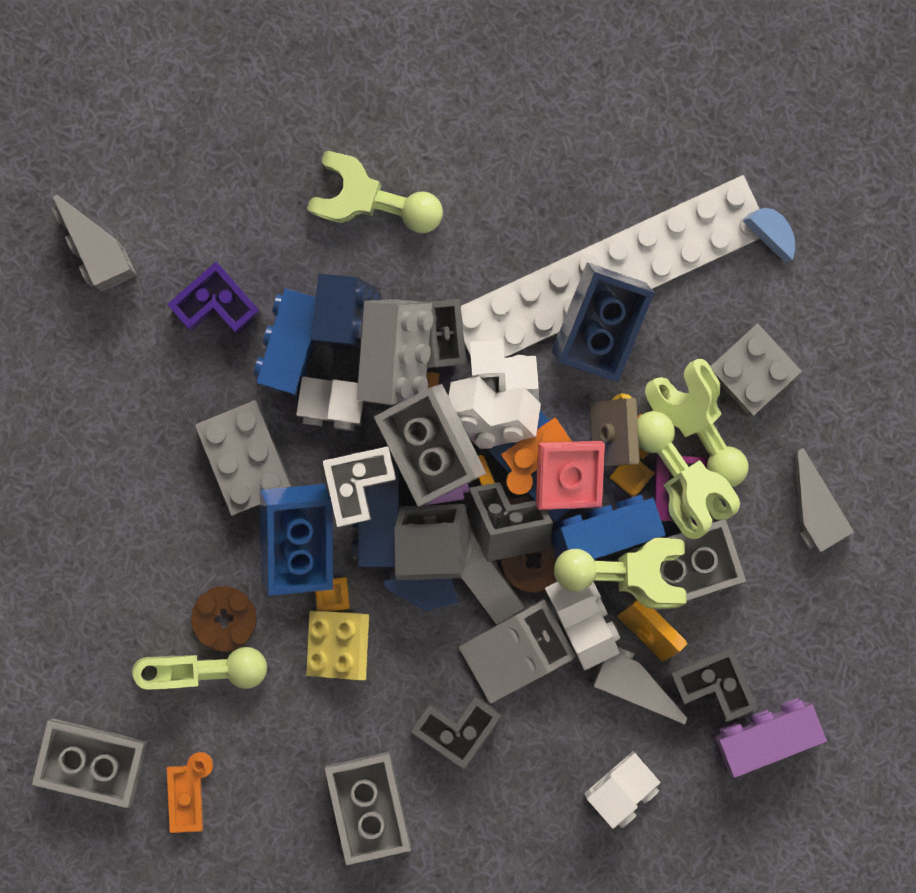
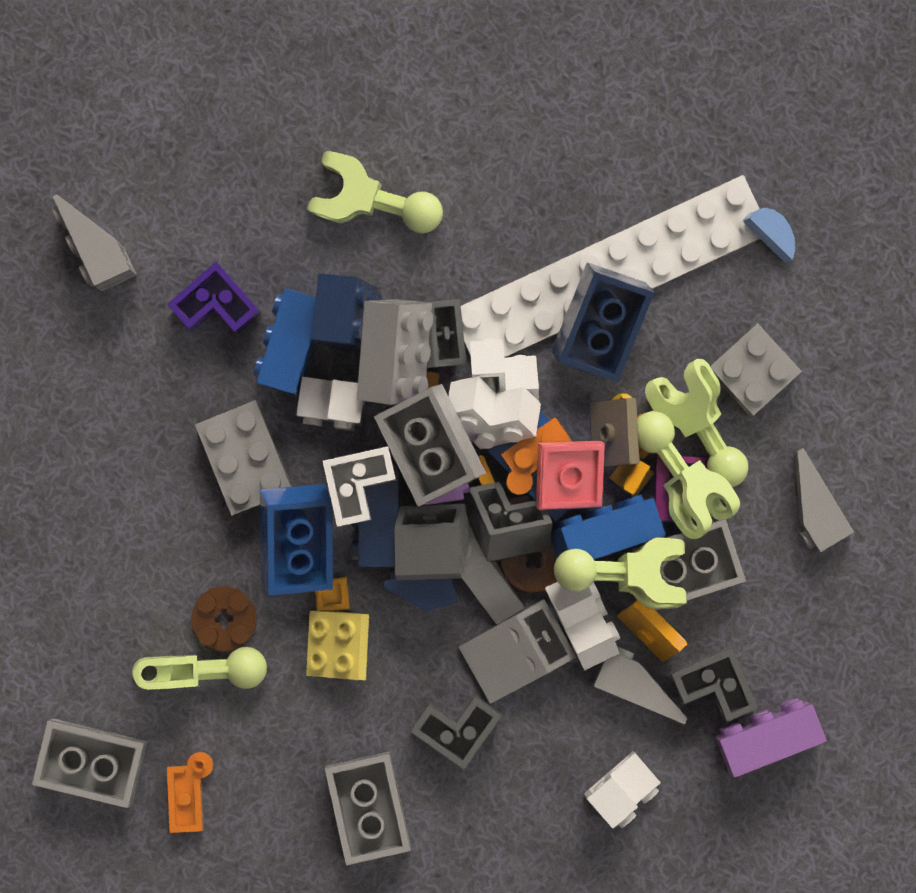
none -> light orange tile [621,461,650,495]

